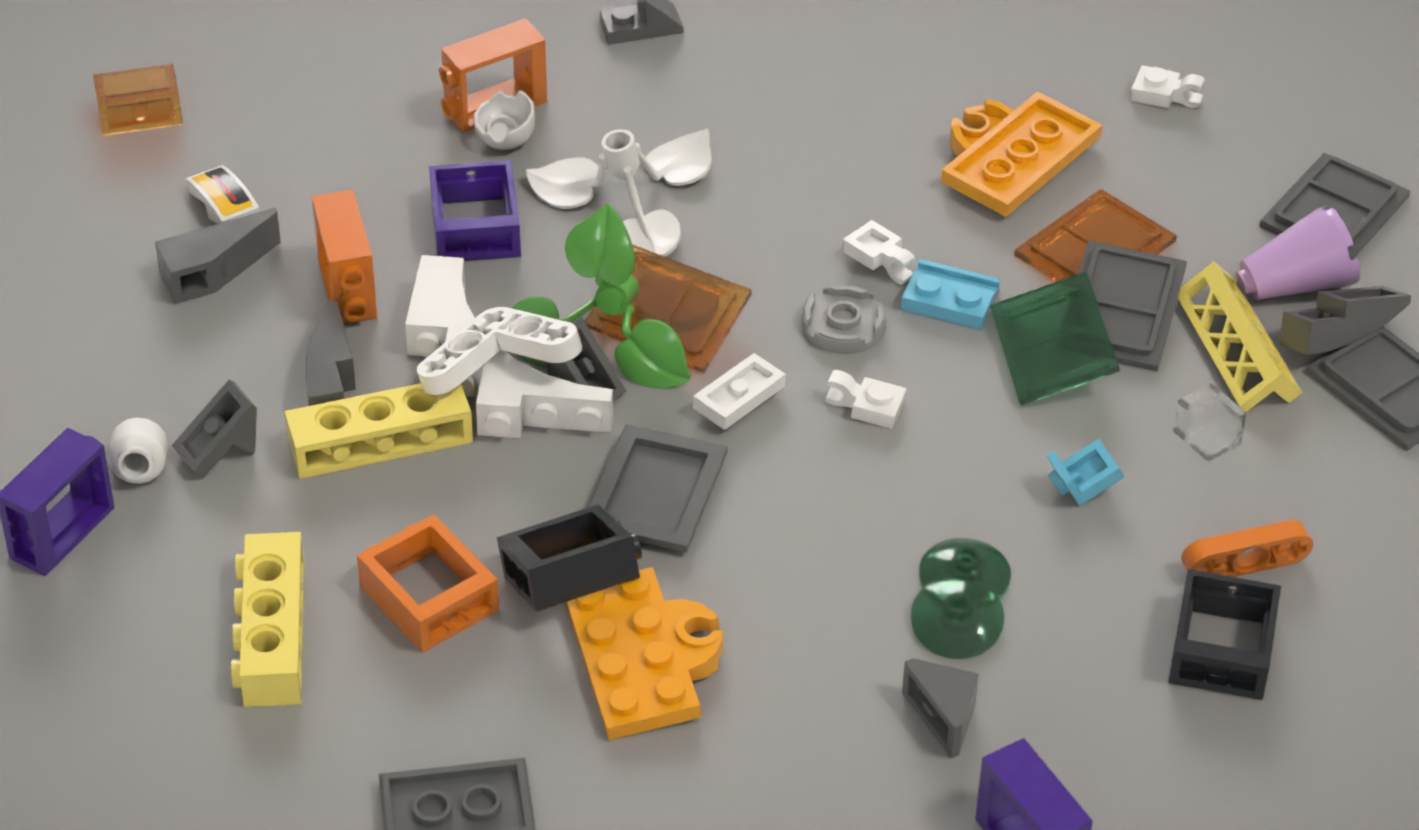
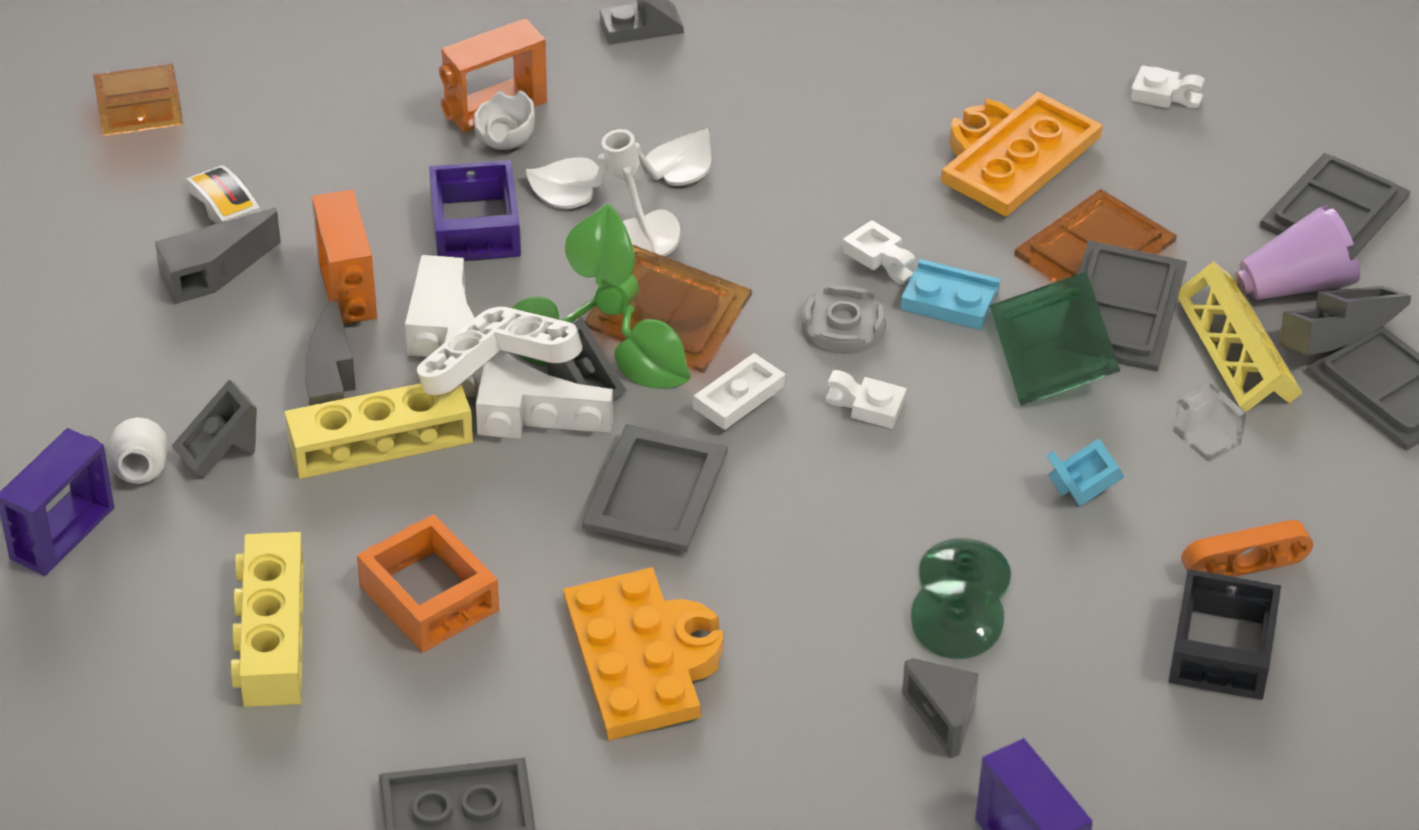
black window [496,504,642,612] -> none

